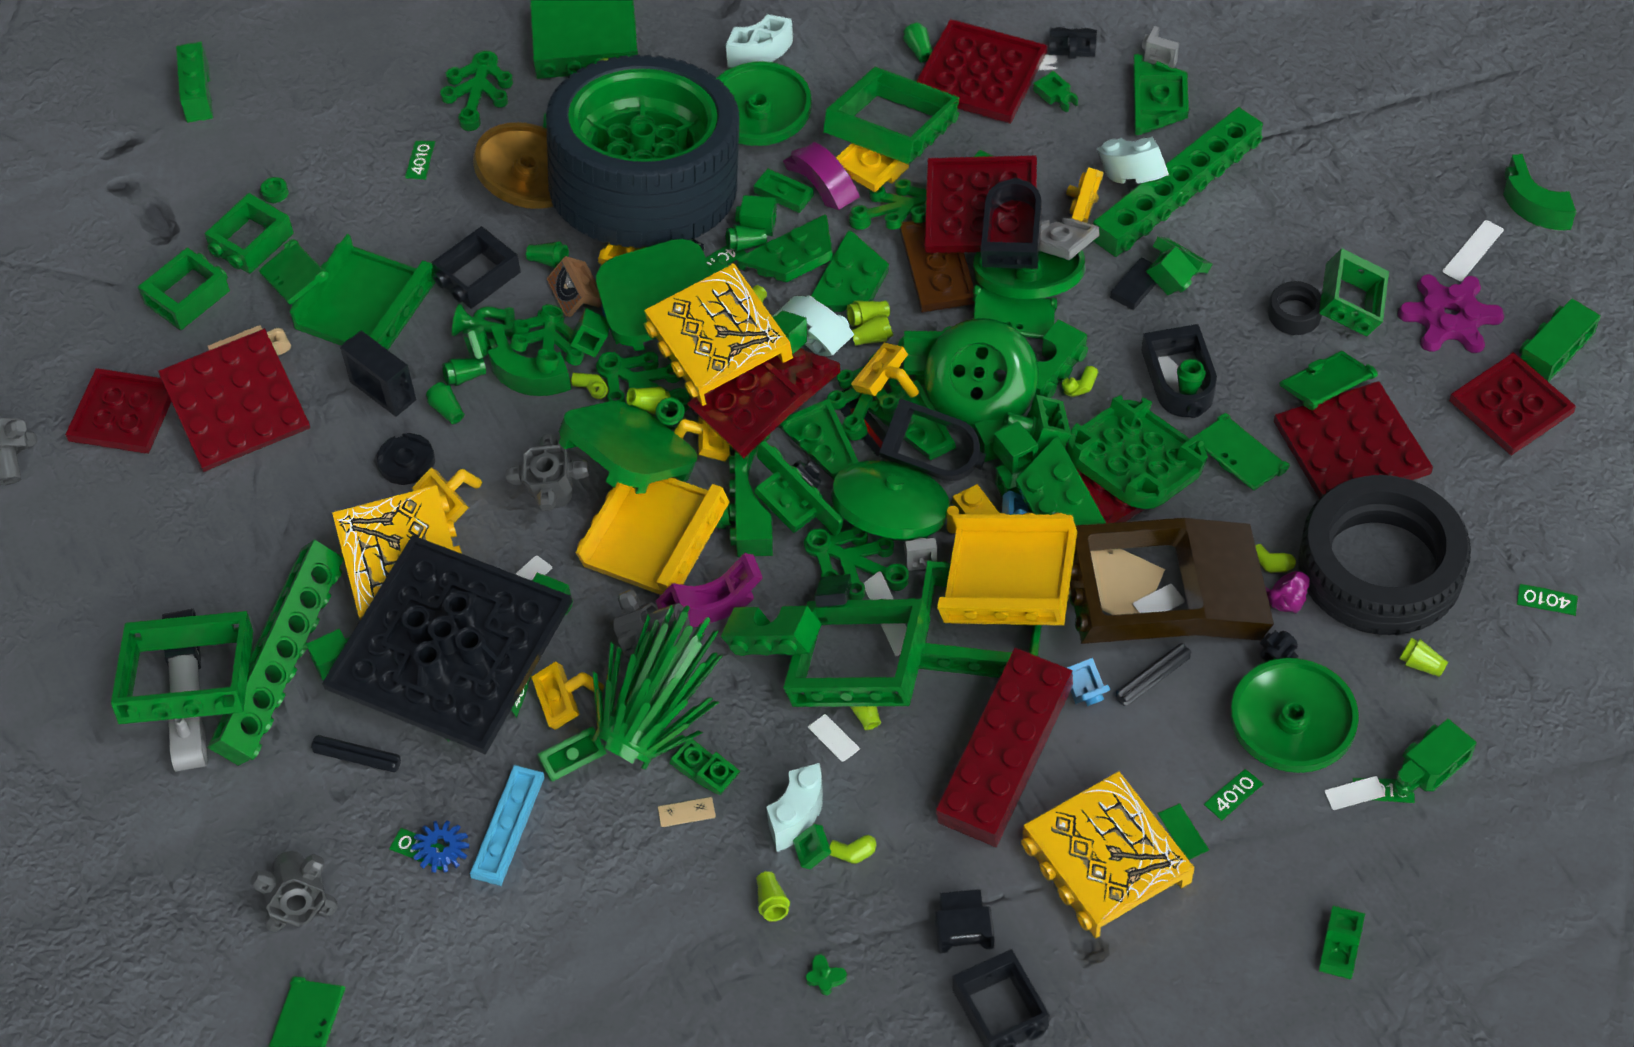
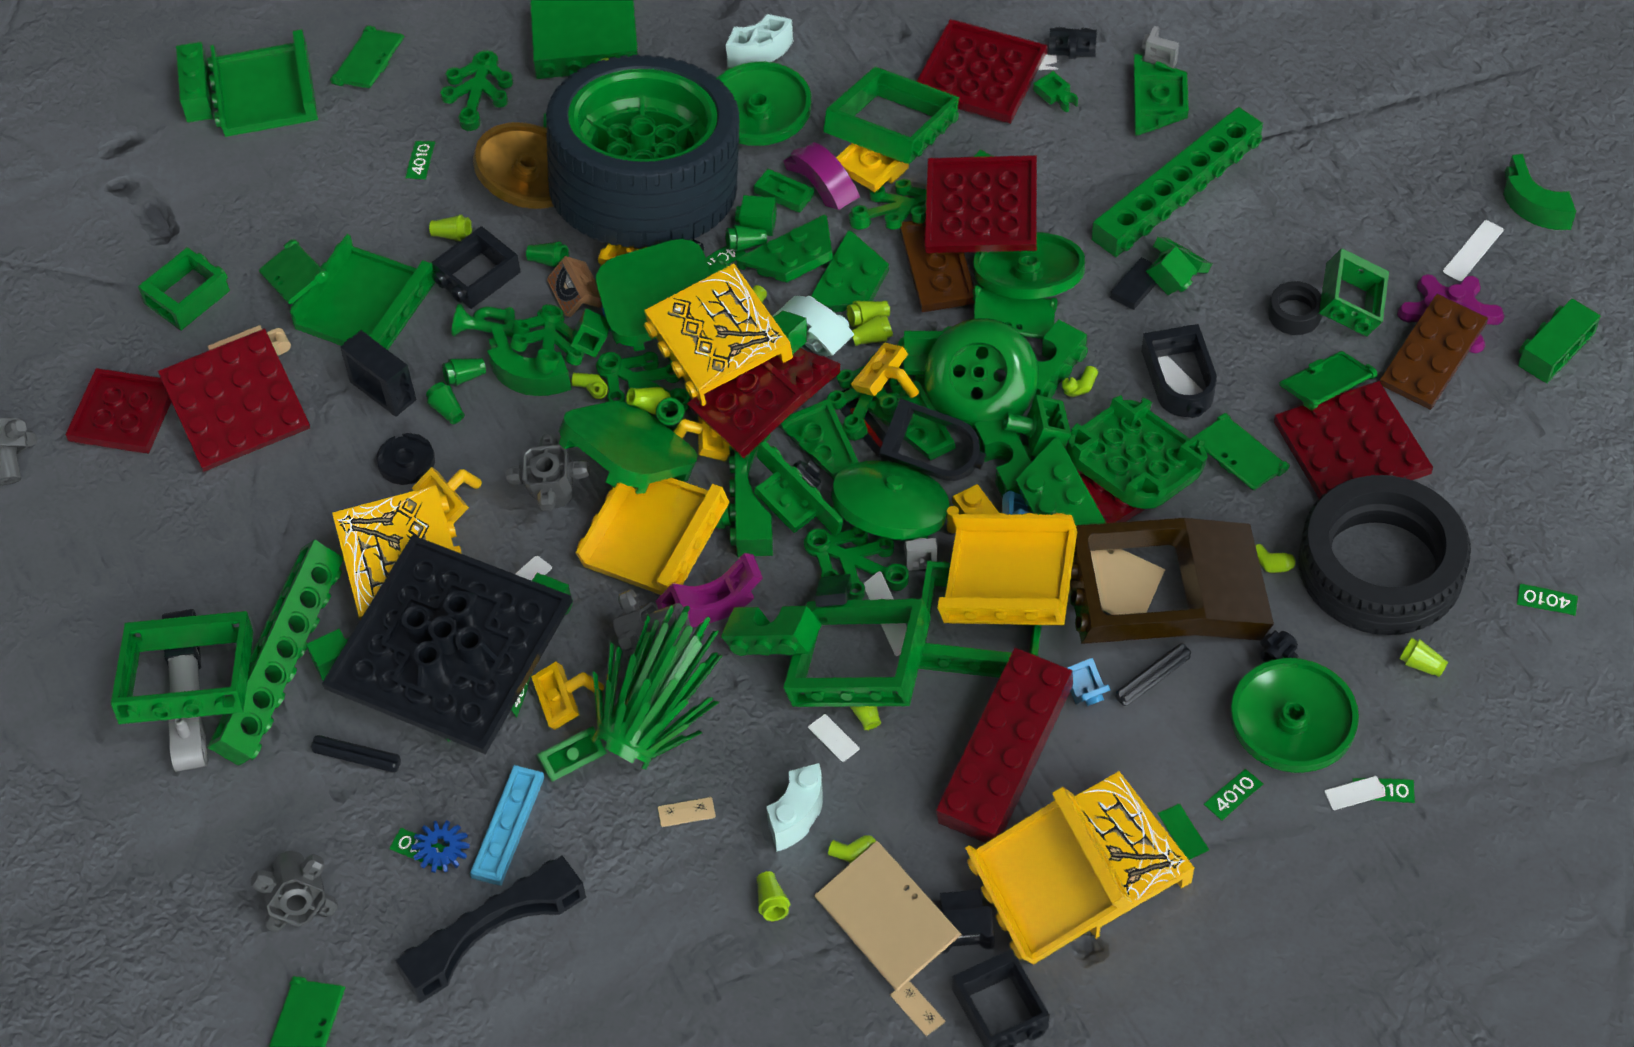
green window [204,193,294,274] -> none
green tile [260,177,289,203] -> none
green slope [462,325,490,359] -> none
green slope [669,739,740,795] -> none
green plate [793,824,832,870] -> none
green piece [806,954,847,996] -> none
green cone [903,23,932,63] -> none
black window [981,178,1042,269] -> none
green brick [993,420,1038,475] -> none
light grey tile [1040,218,1099,260] -> none
yellow plate [1066,167,1104,223] -> none
light aqua brick [1096,137,1169,184] -> none
white sticker [1133,584,1185,613] -> none
green cone [1177,359,1206,395] -> none
magenta piece [1265,571,1310,614] -> none
green slope [1319,906,1365,980] -> none
green hinge [1393,718,1477,797] -> none
dark red plate [1449,352,1576,456] -> none
none -> green panel [207,29,318,137]
none -> green door [330,26,405,88]
none -> black arch [395,855,587,1003]
none -> lime cone [429,215,472,241]
none -> tan container [814,841,961,991]
none -> tan sticker [890,981,945,1036]
none -> yellow panel [965,786,1133,965]
none -> reddish brown plate [1380,294,1488,410]

